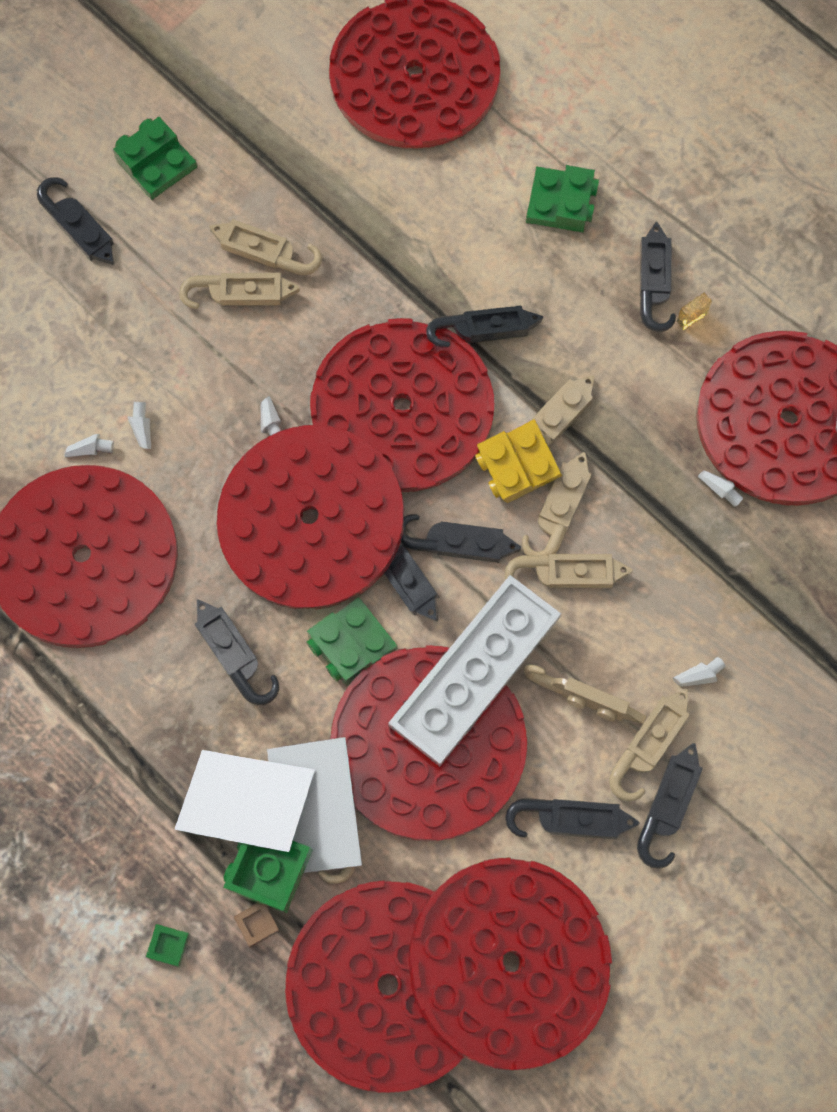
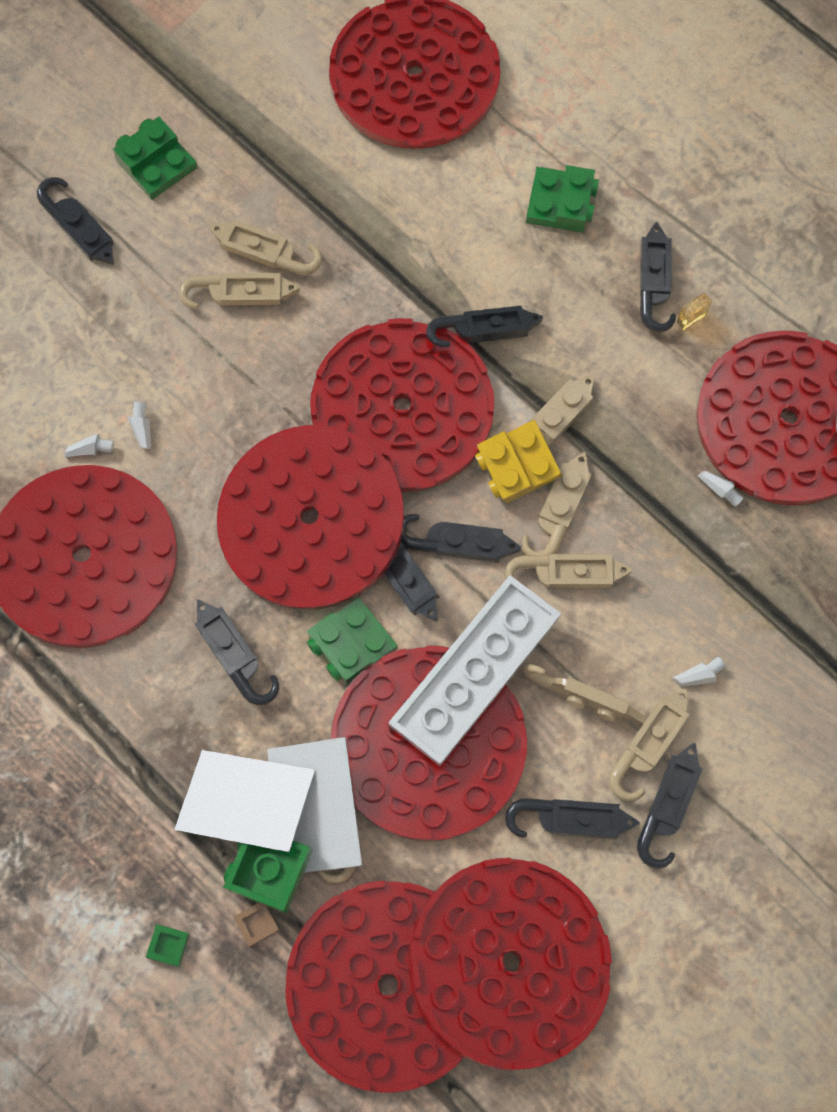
white bar [261,396,282,435] -> none

